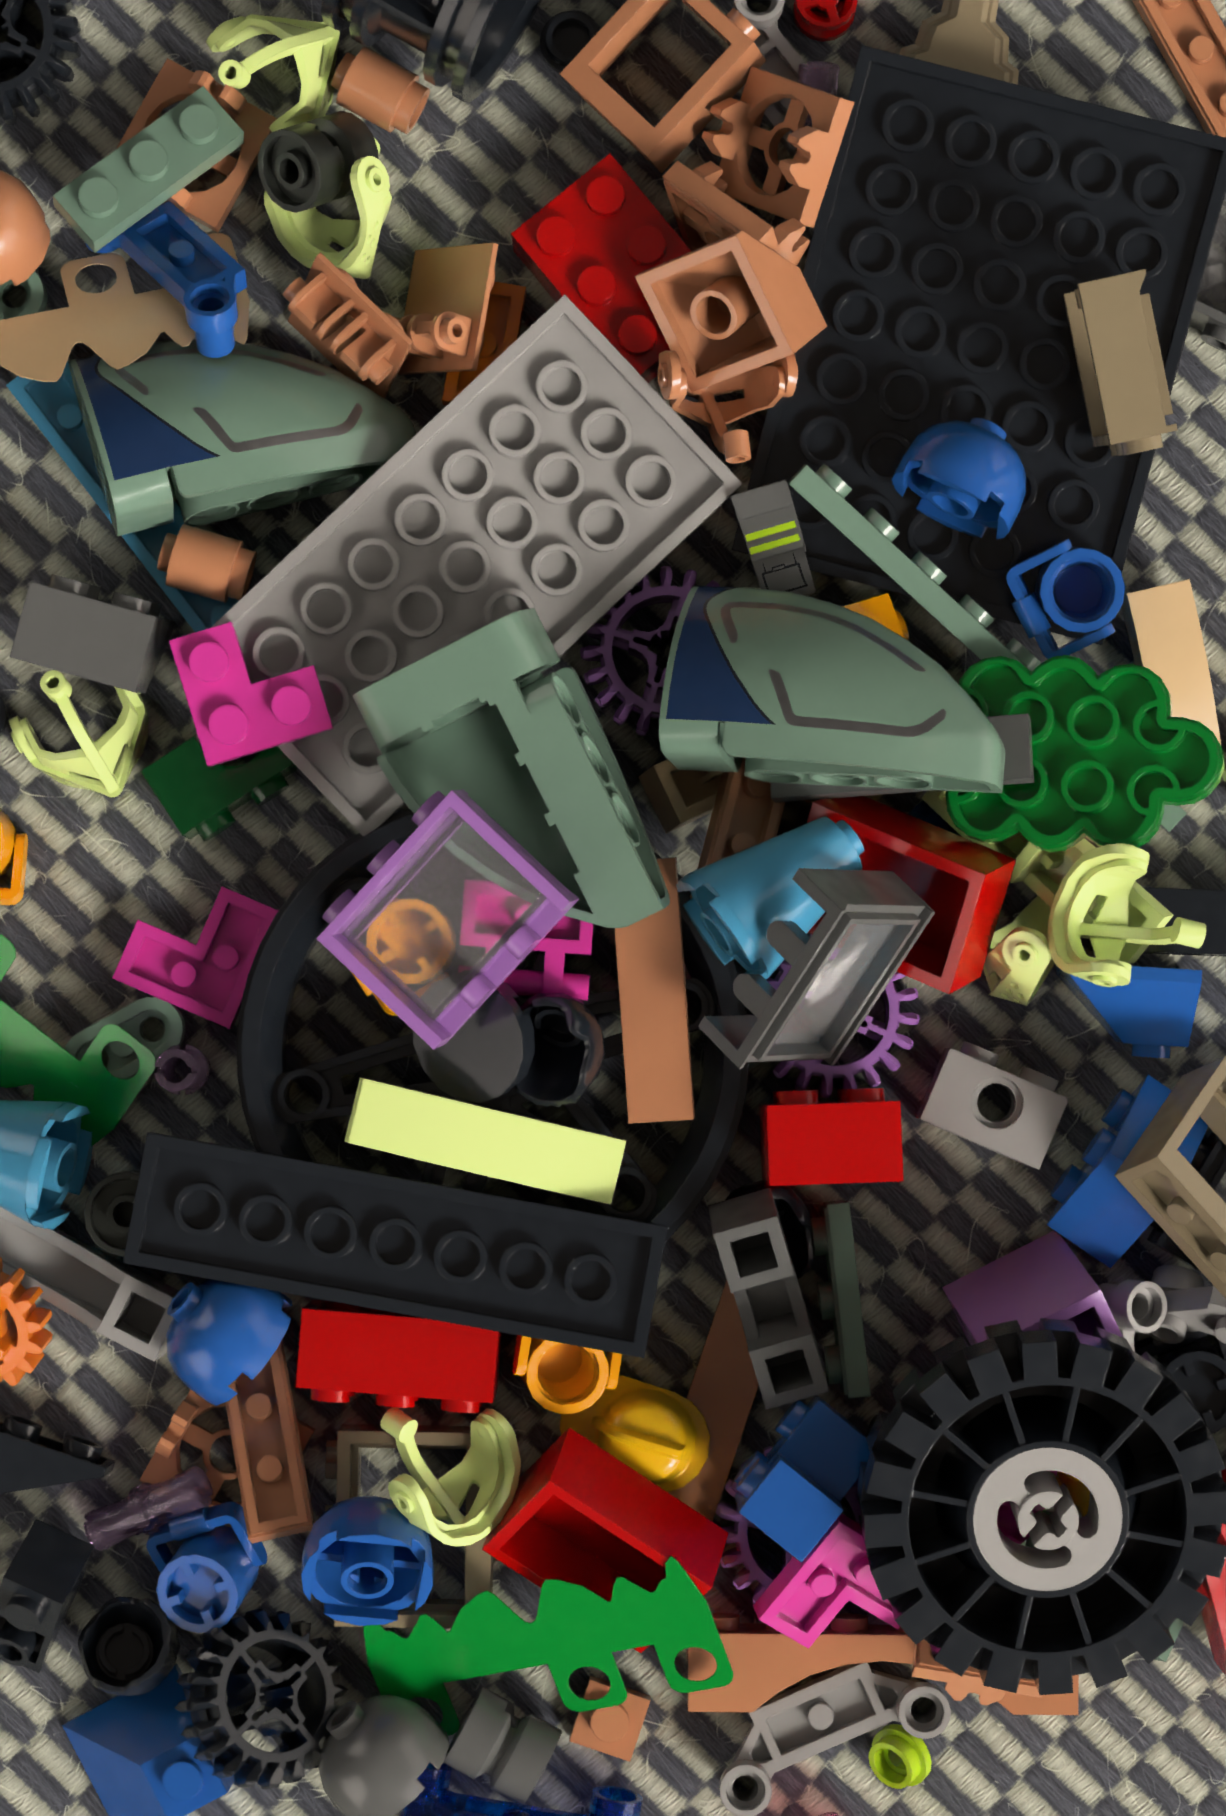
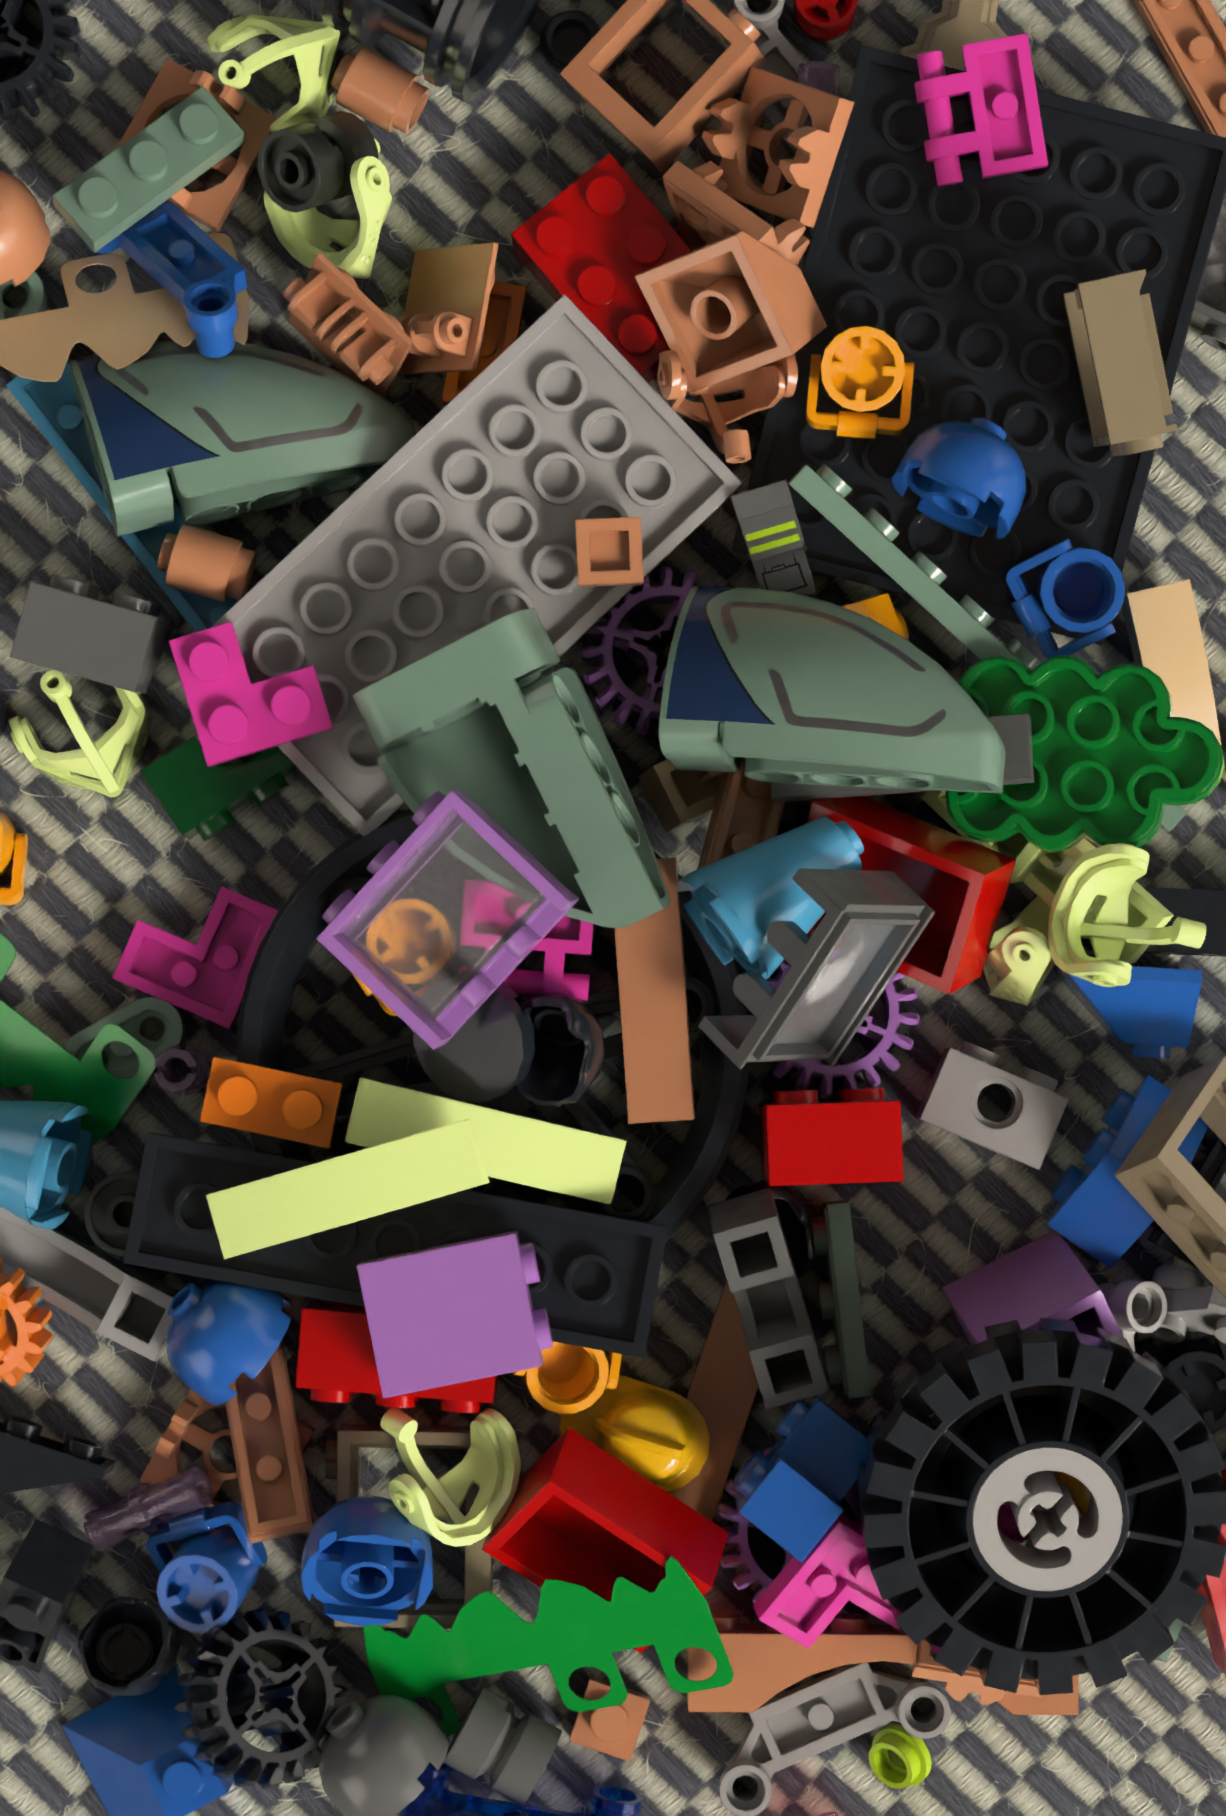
none -> orange plate [200,1057,344,1148]
none -> yellowish green slope [206,1118,489,1259]
none -> medium lavender brick [357,1230,553,1398]
none -> nougat plate [575,517,644,587]
none -> light orange piece [806,326,914,439]
none -> dark pink plate [914,33,1048,187]

